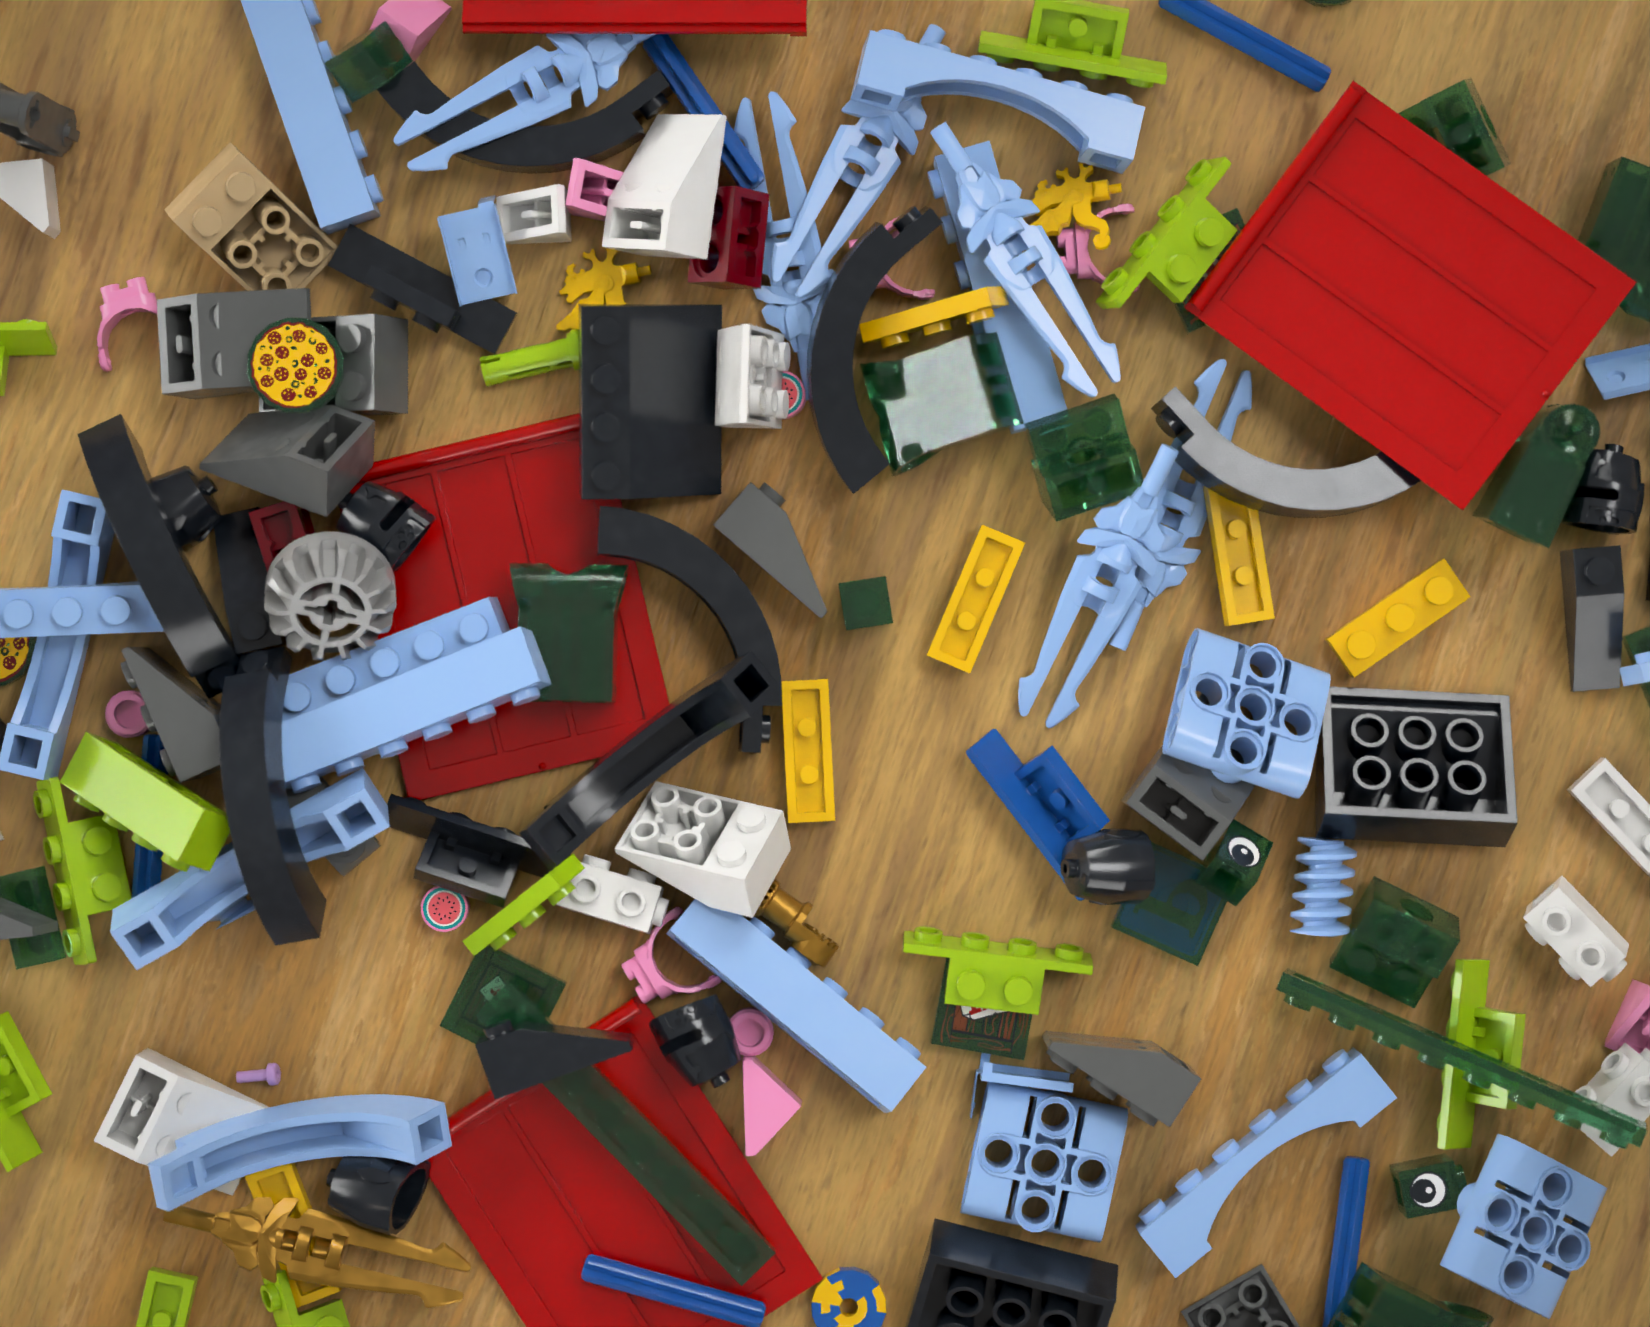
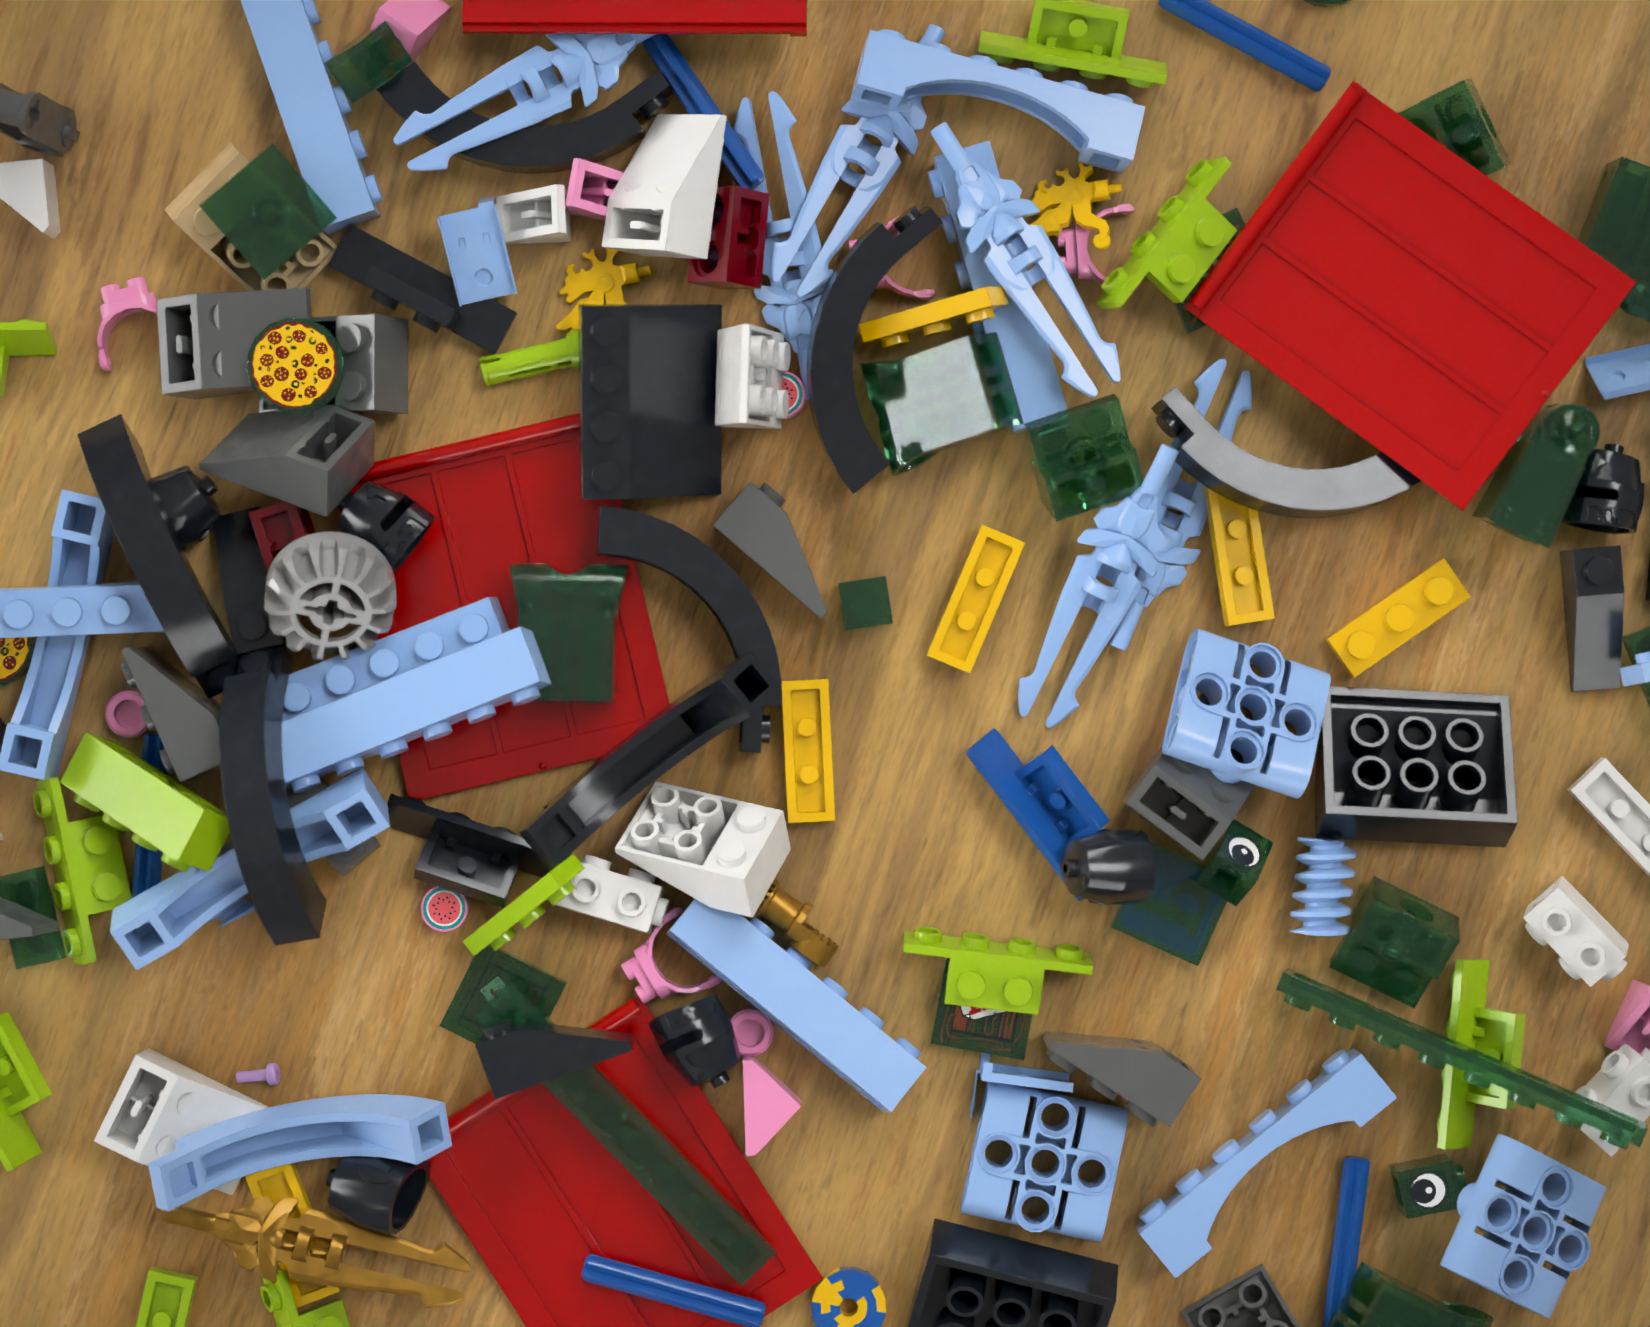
none -> clear green plate [199,142,337,280]

